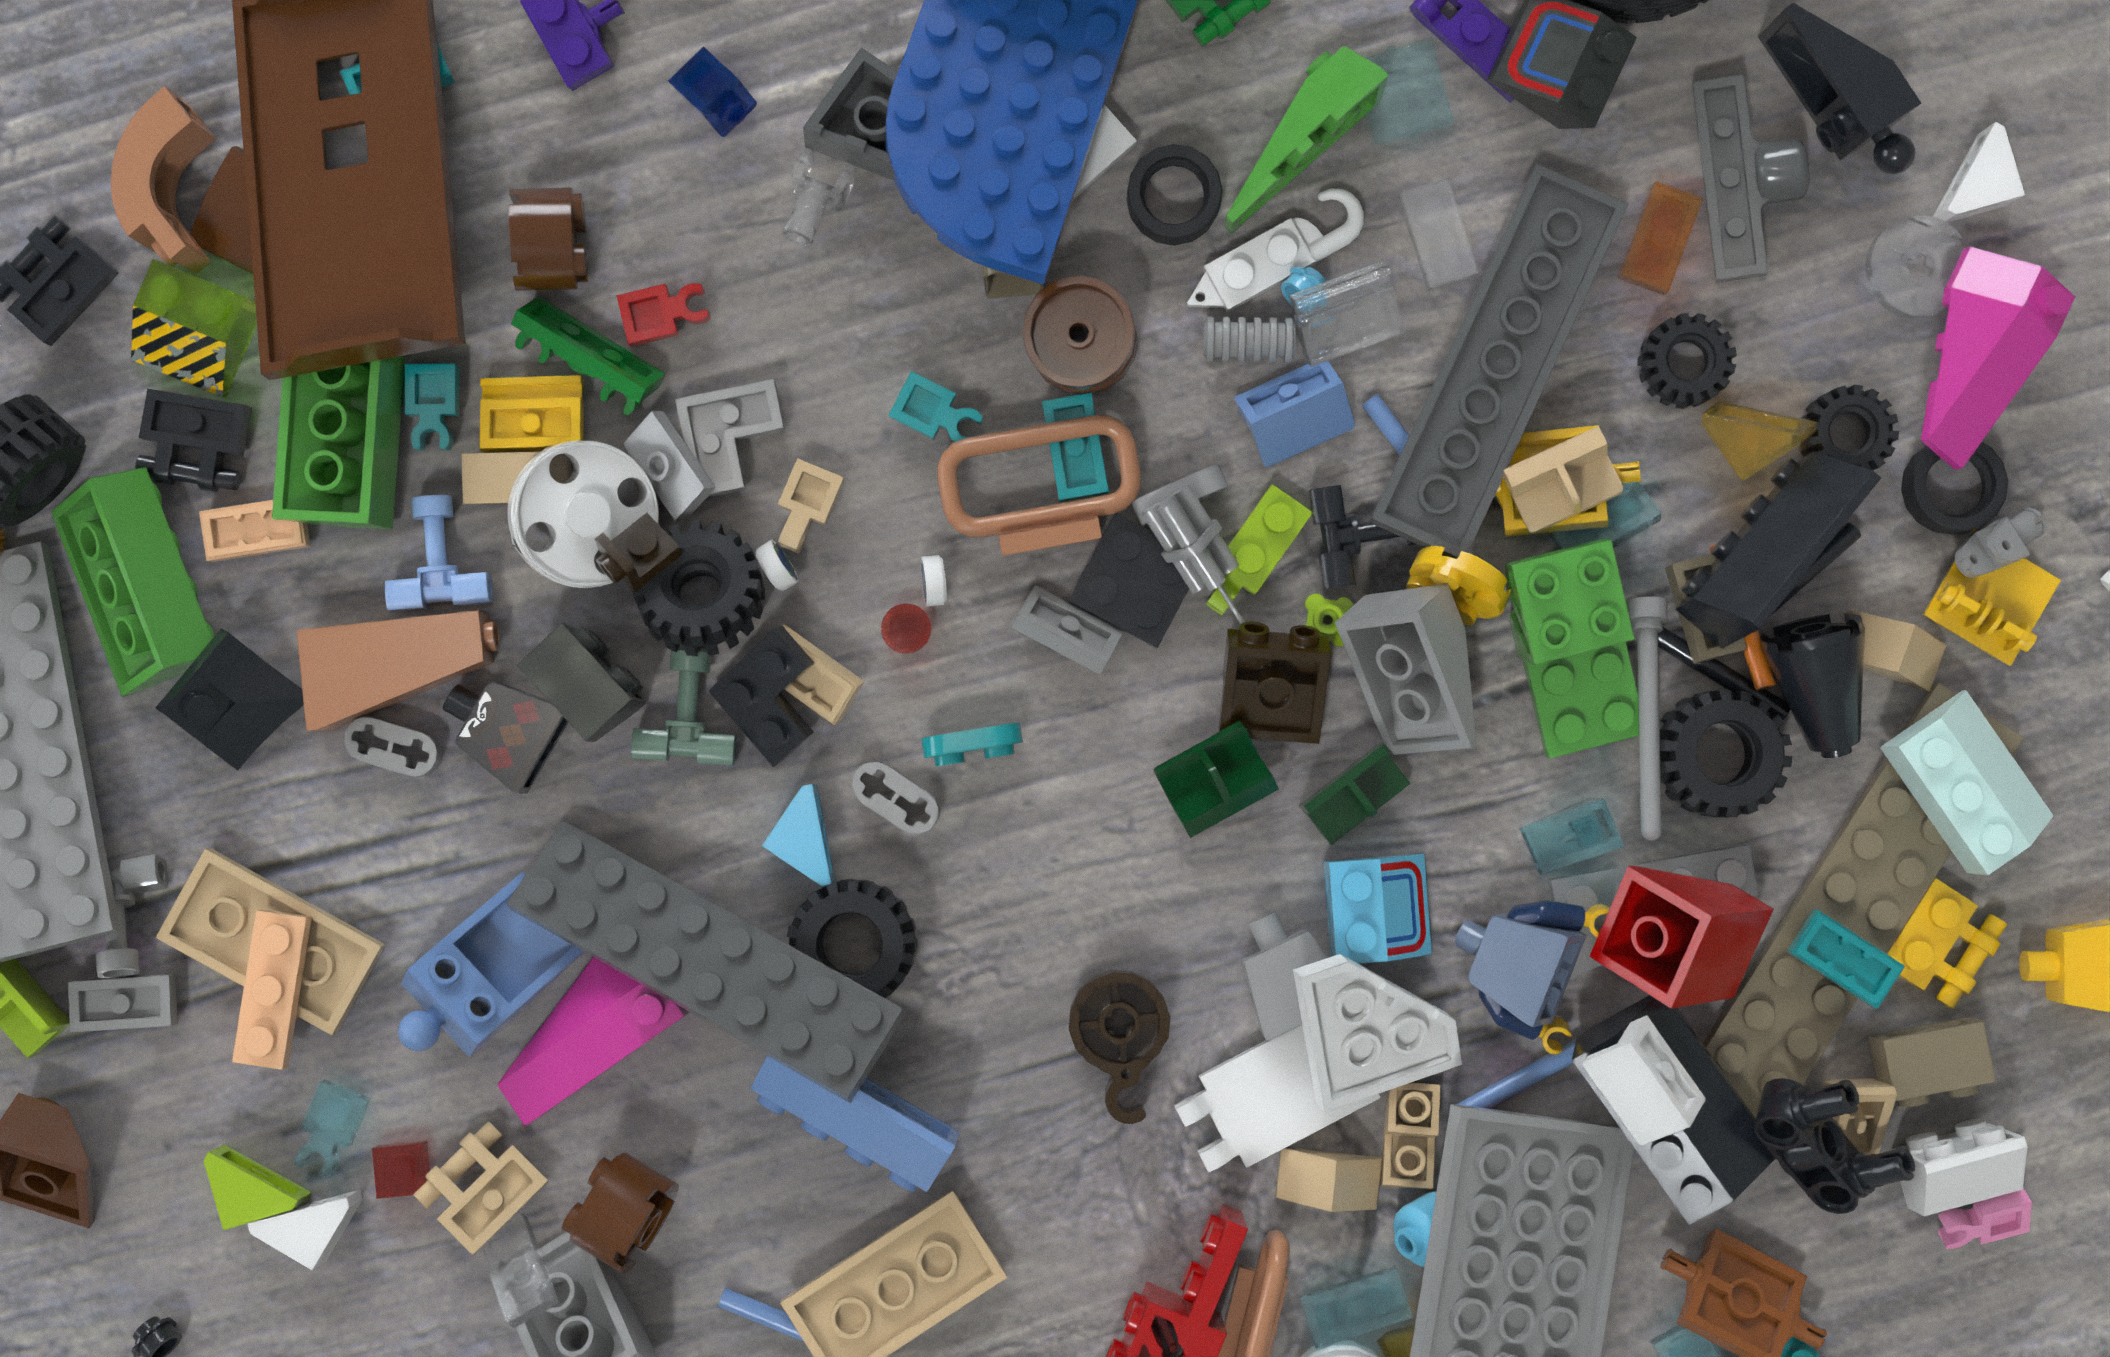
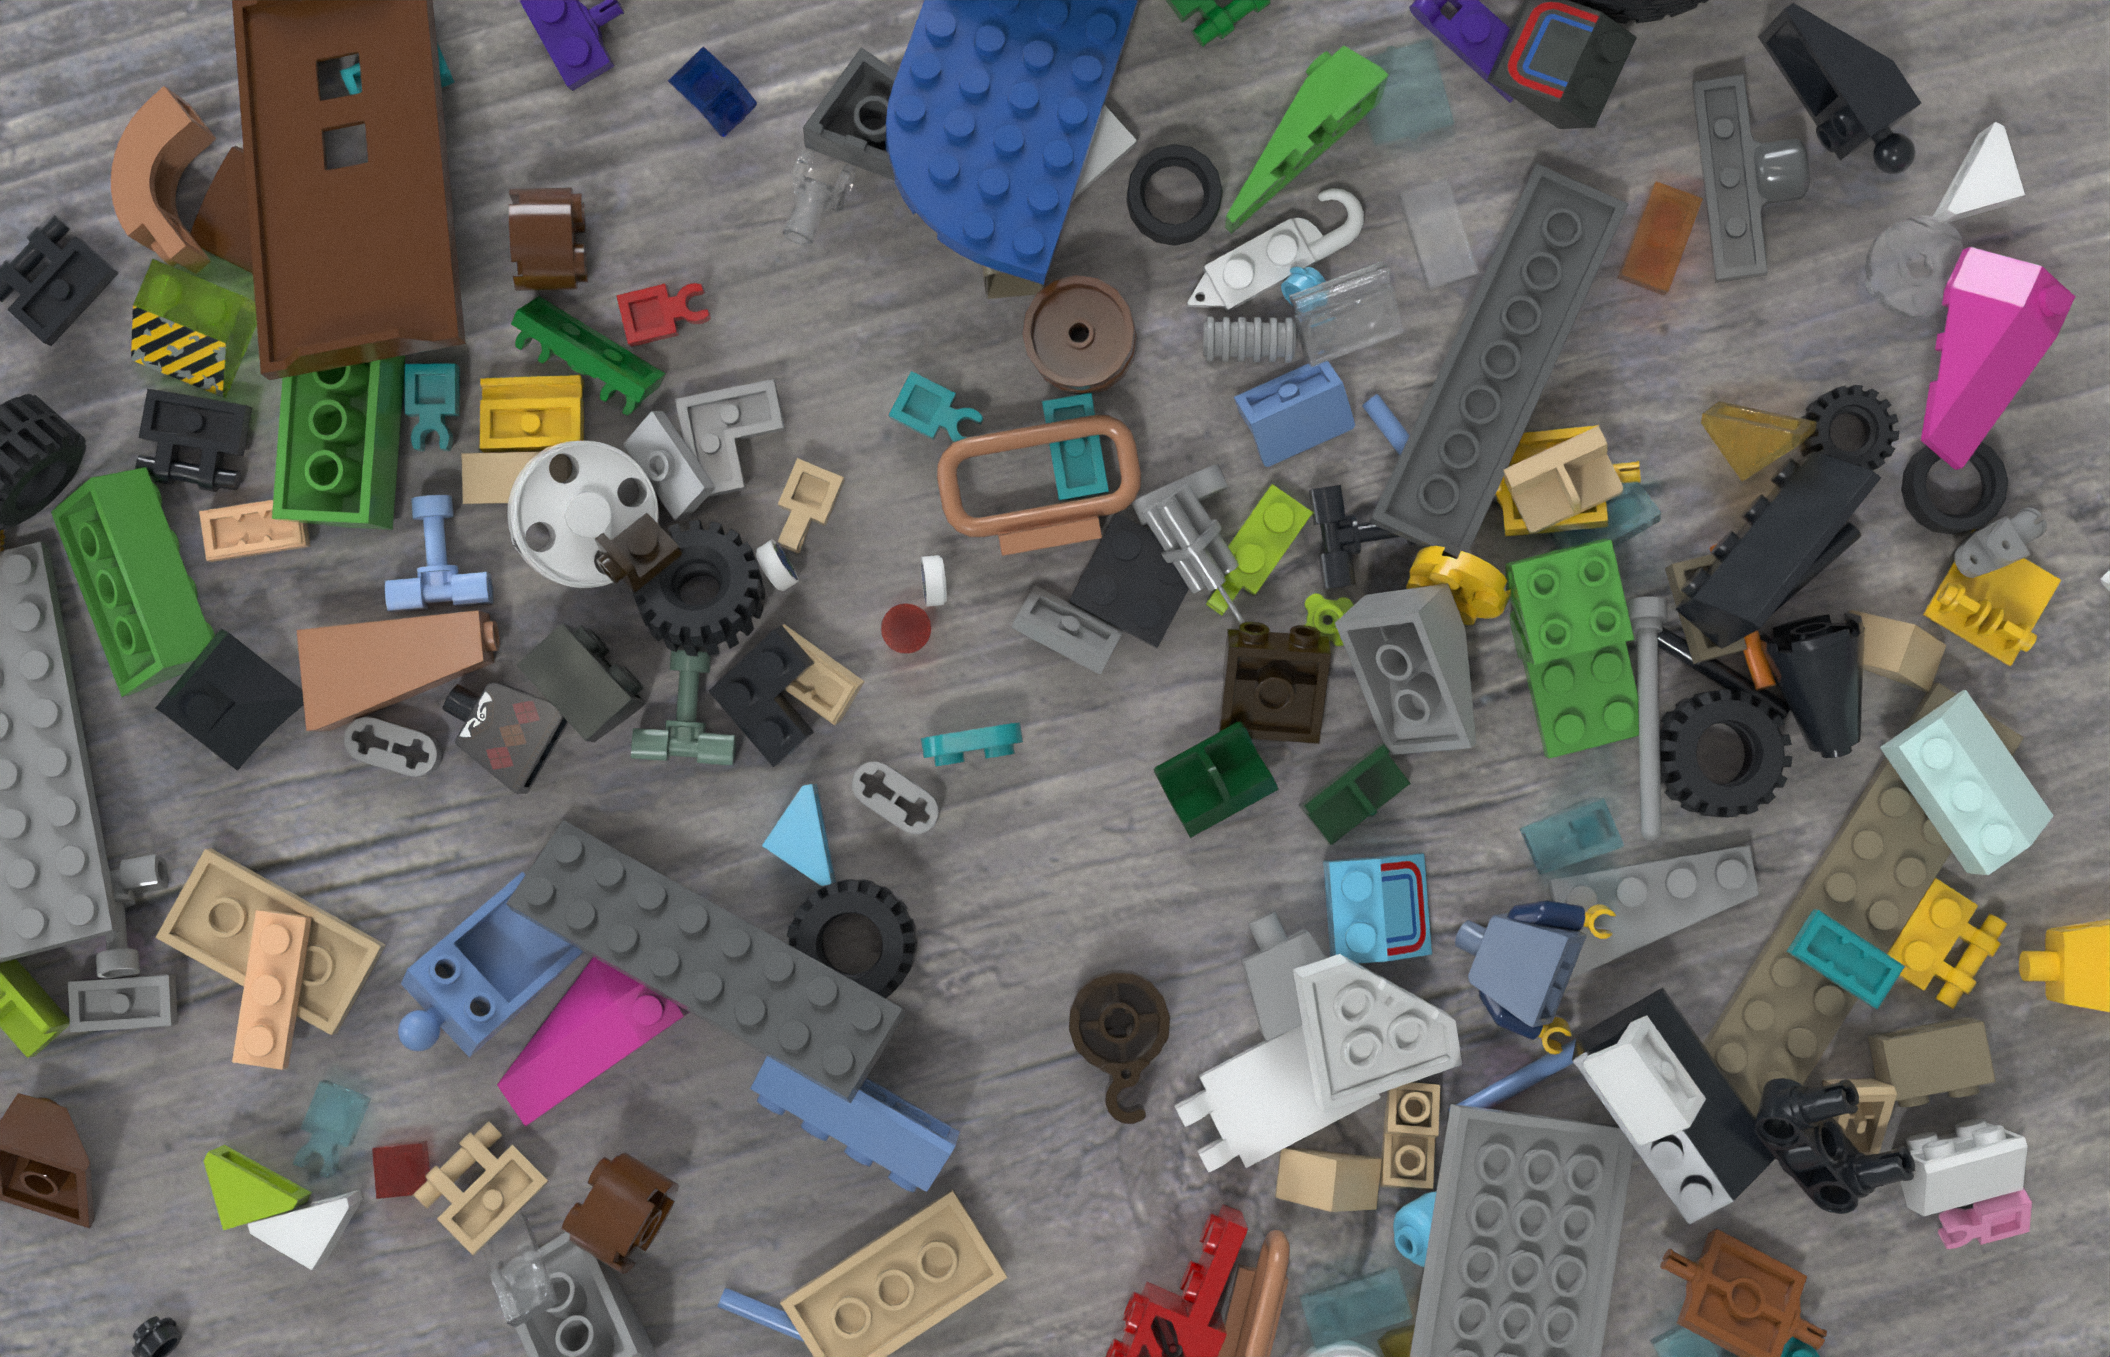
red slope [1589,866,1774,1009] -> none
black tyre [1637,313,1737,409] -> none

